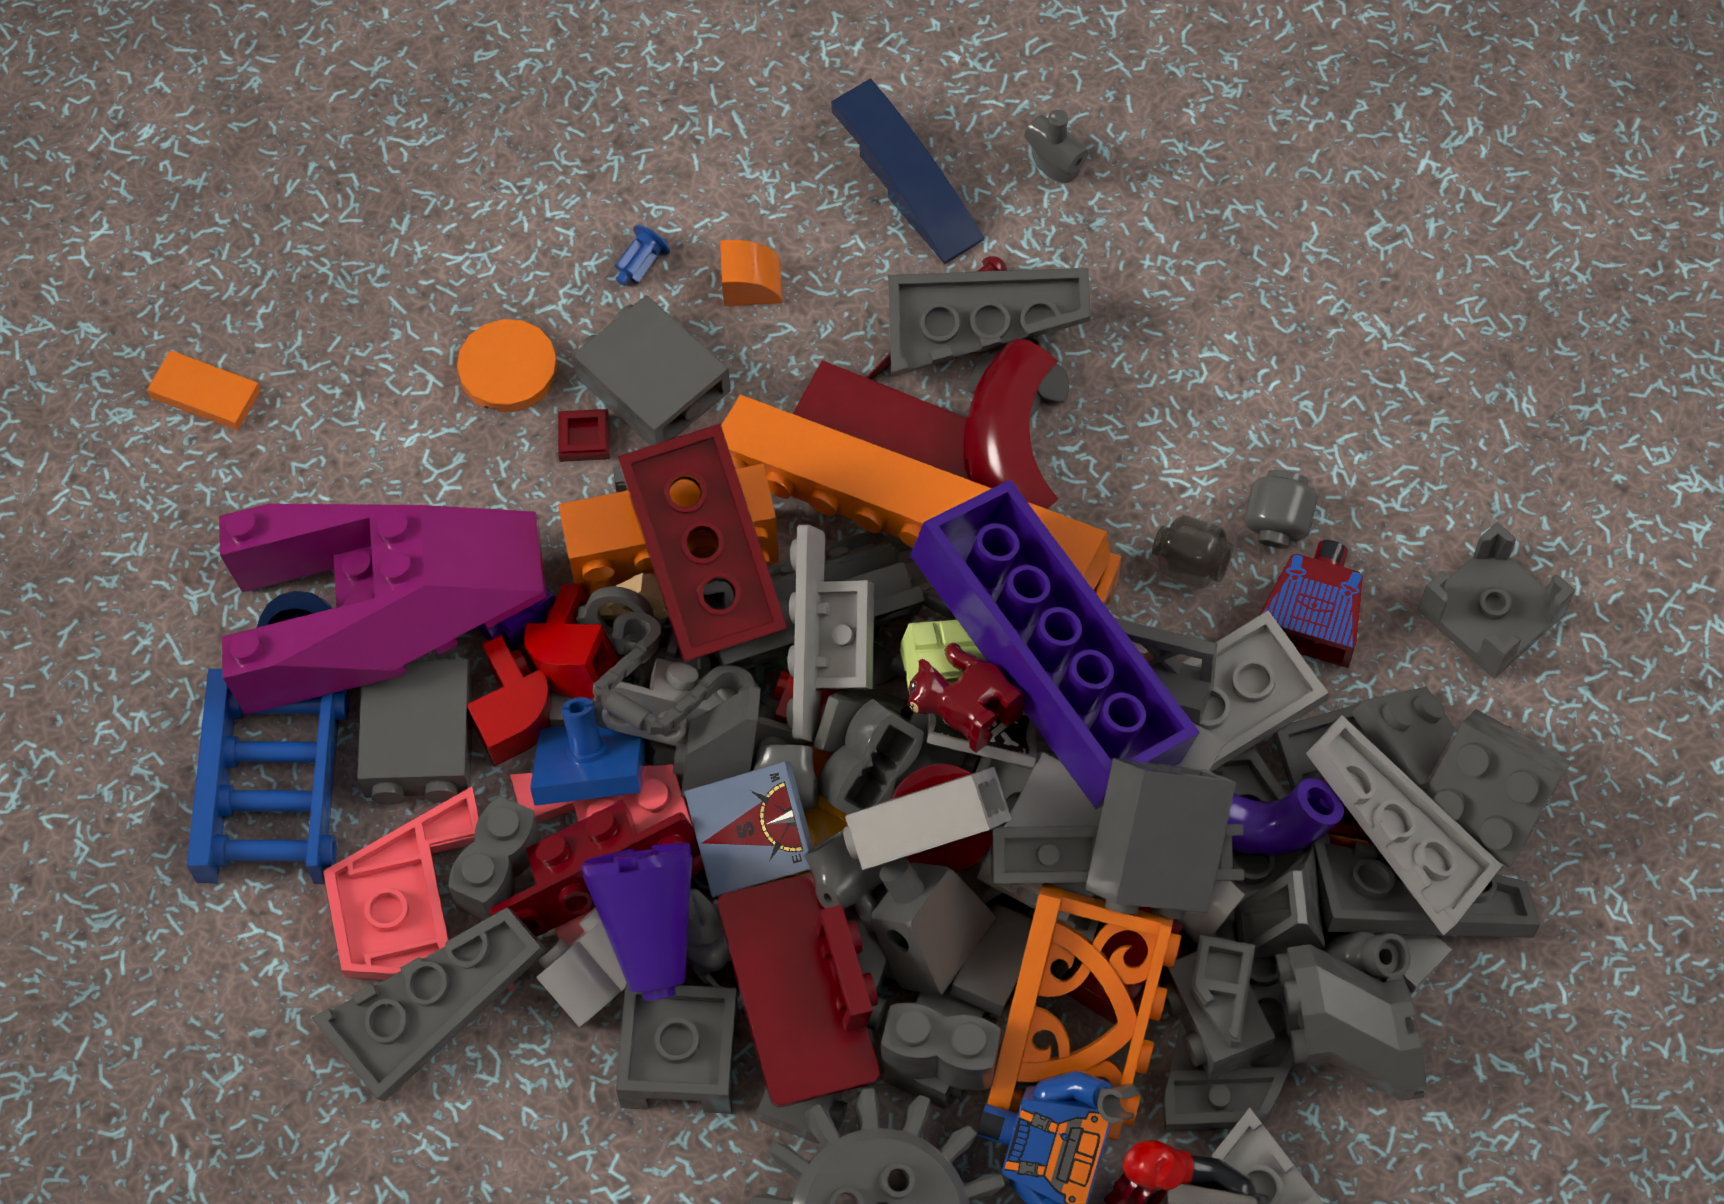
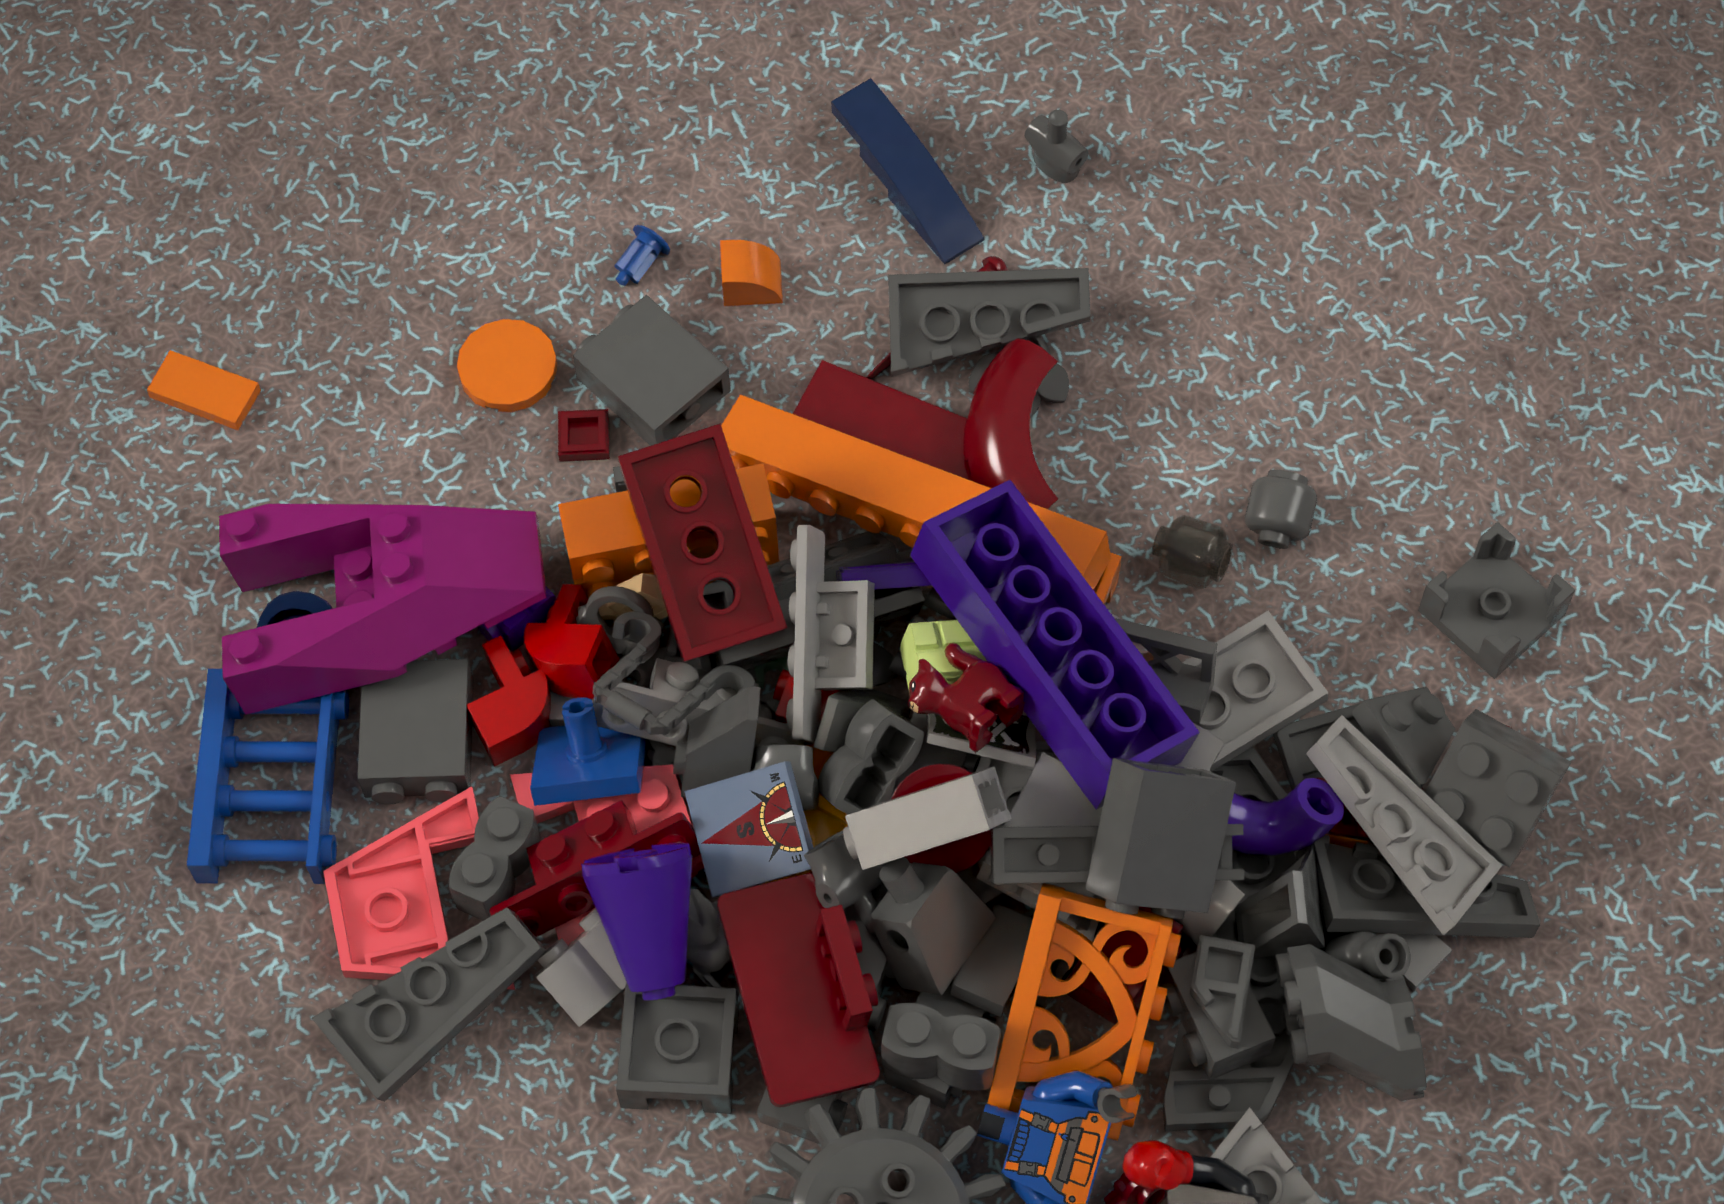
torso [1259,540,1363,668] -> none
none -> dark purple tile [836,562,931,589]

